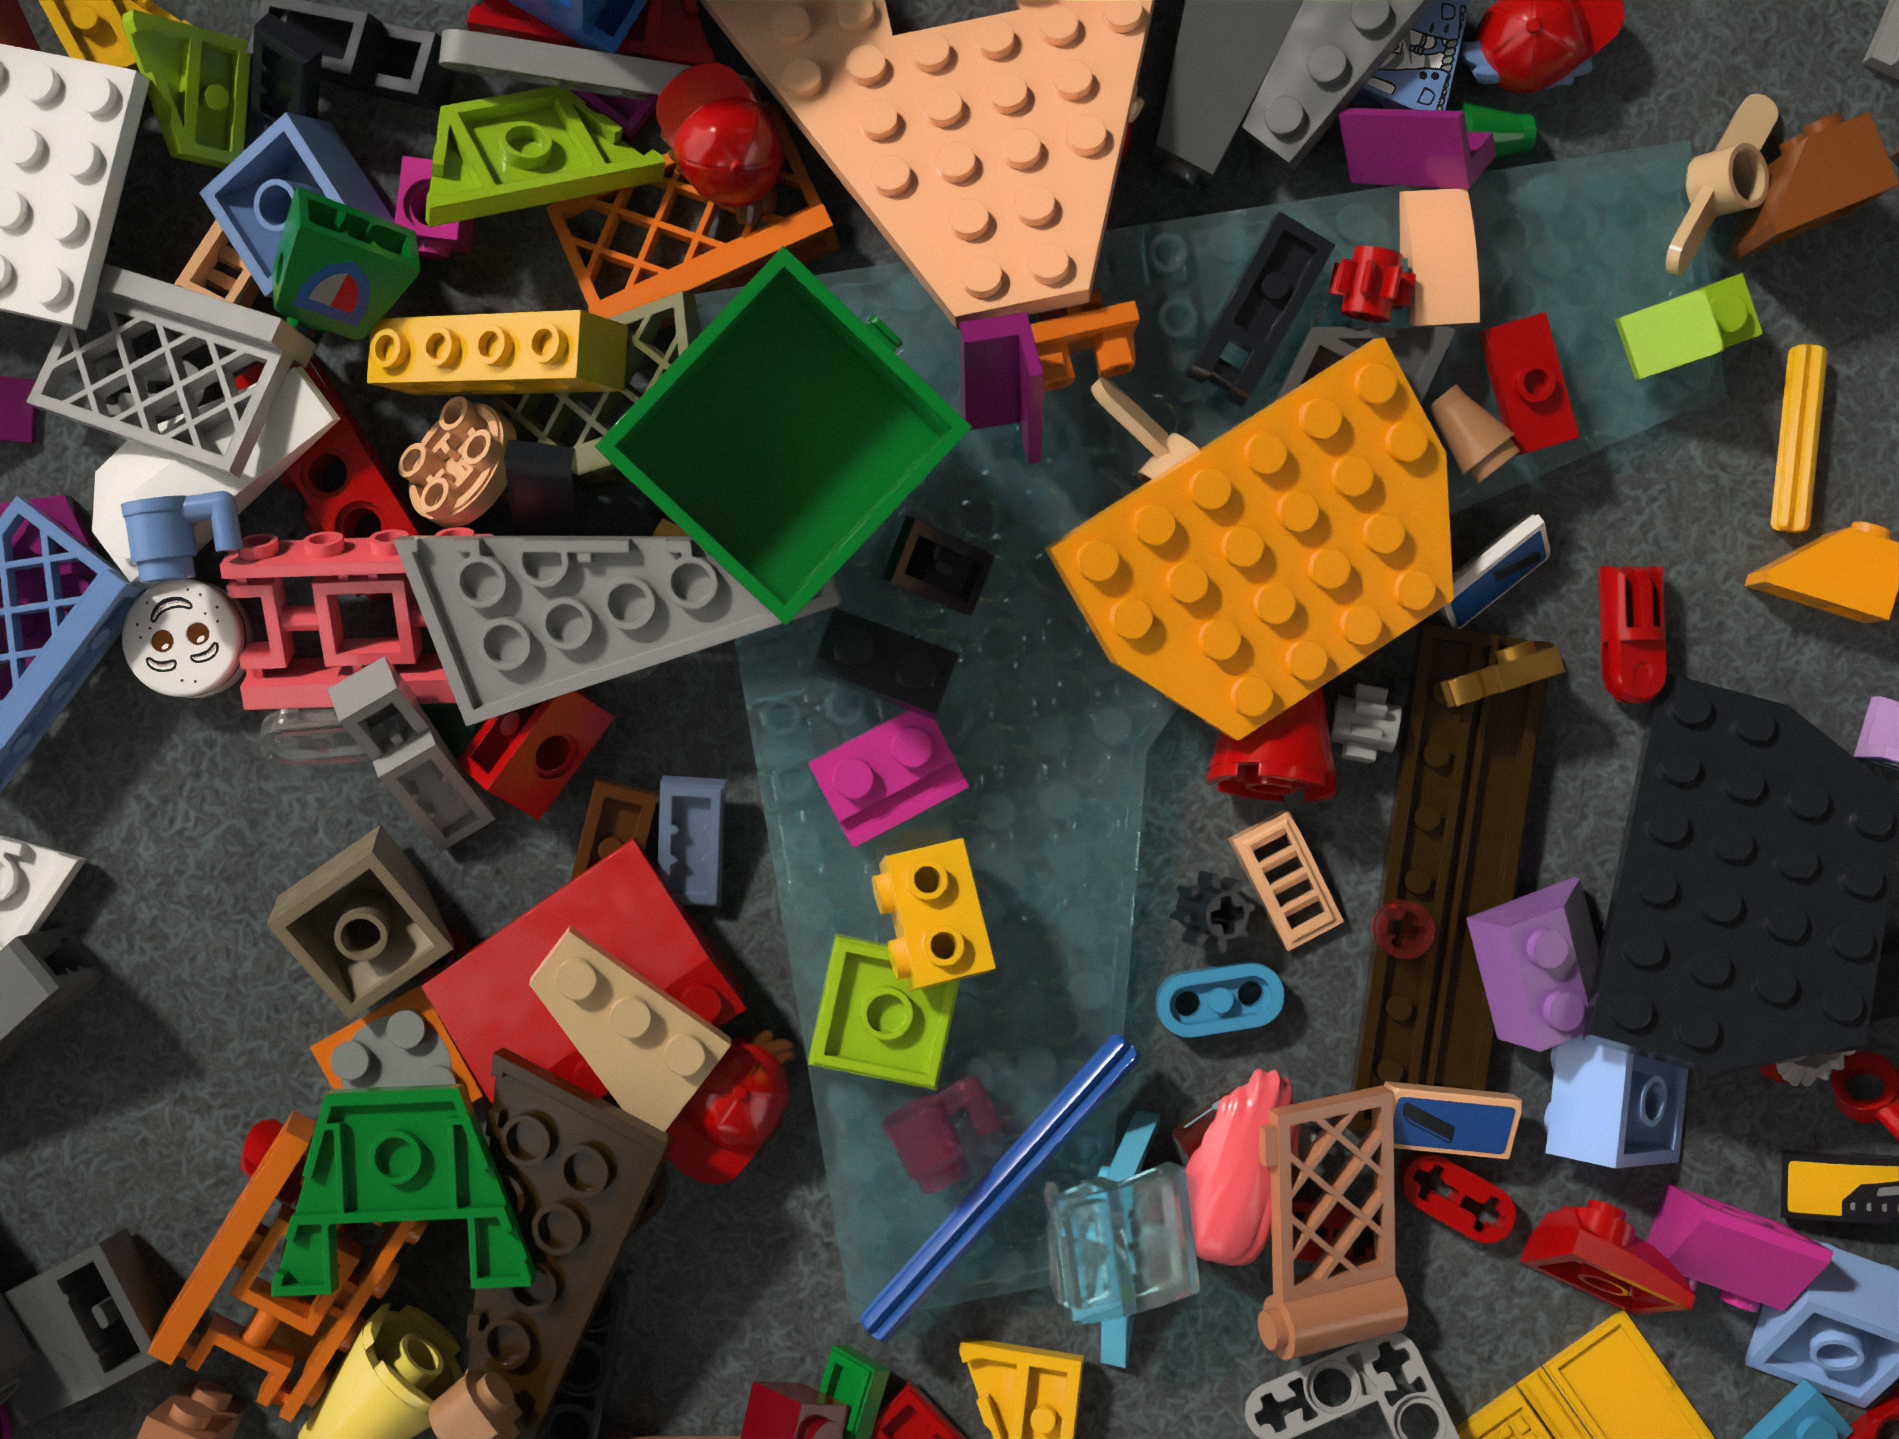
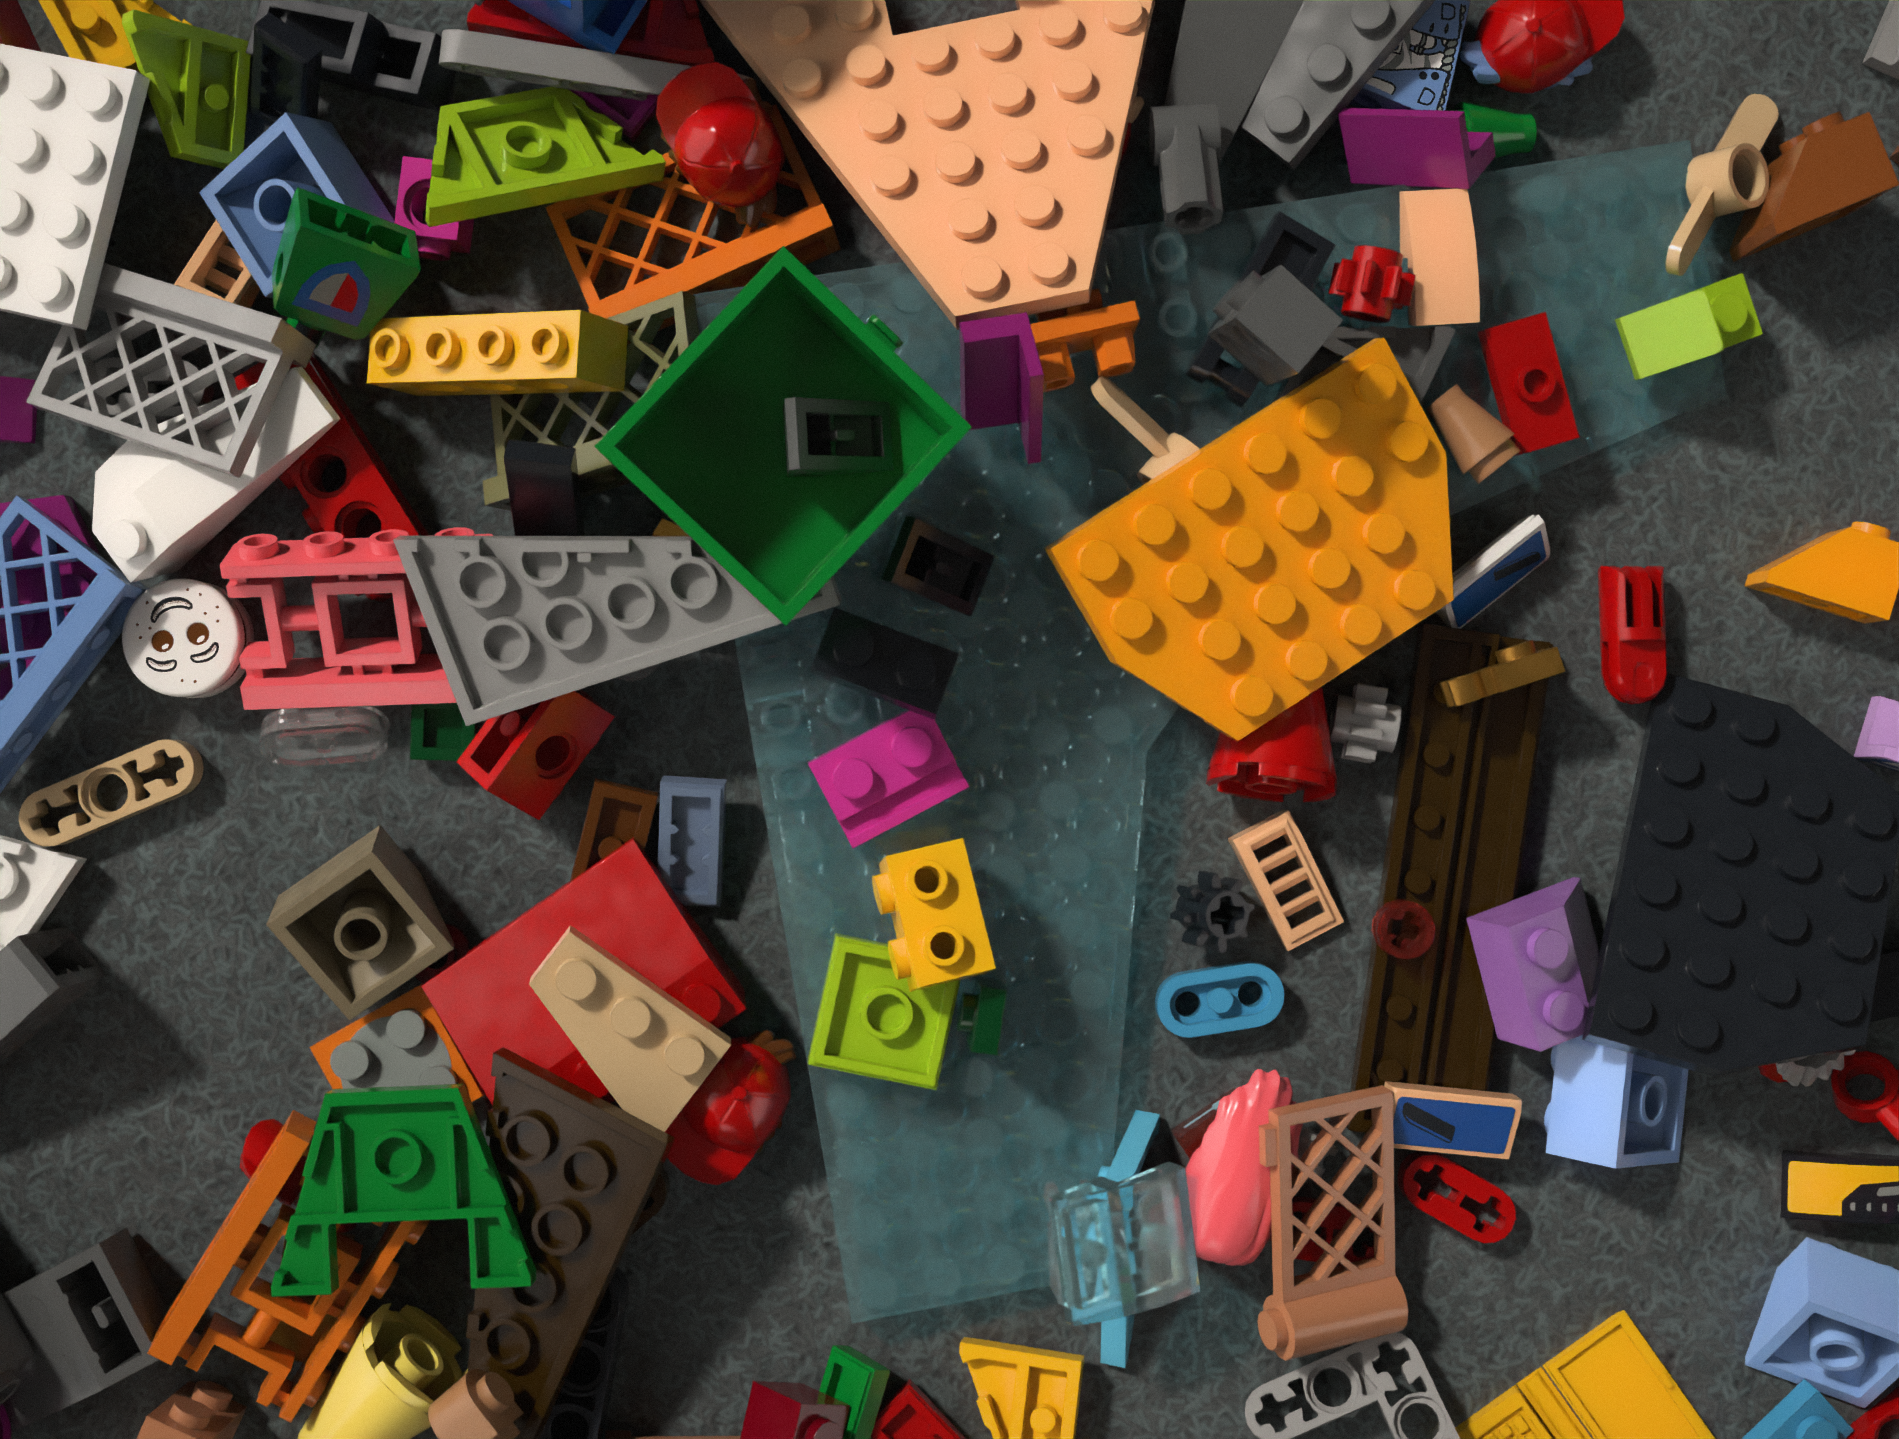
medium blue piece [121,491,243,583] -> none
light grey slope [327,656,496,851] -> none
light nougat tile [398,396,517,528] -> none
blue axle [860,1033,1141,1343] -> none
clear pink piece [881,1076,1002,1194] -> none
red slope [1520,1200,1696,1315] -> none
dark pink slope [1647,1183,1834,1313] -> none
yellow axle [1771,344,1828,533] -> none
none -> tan beam [19,739,204,846]
none -> dark grey slope [783,397,894,477]
none -> dark green plate [957,976,1007,1056]
none -> dark grey piece [1149,103,1223,235]
none -> dark grey brick [1208,265,1343,386]

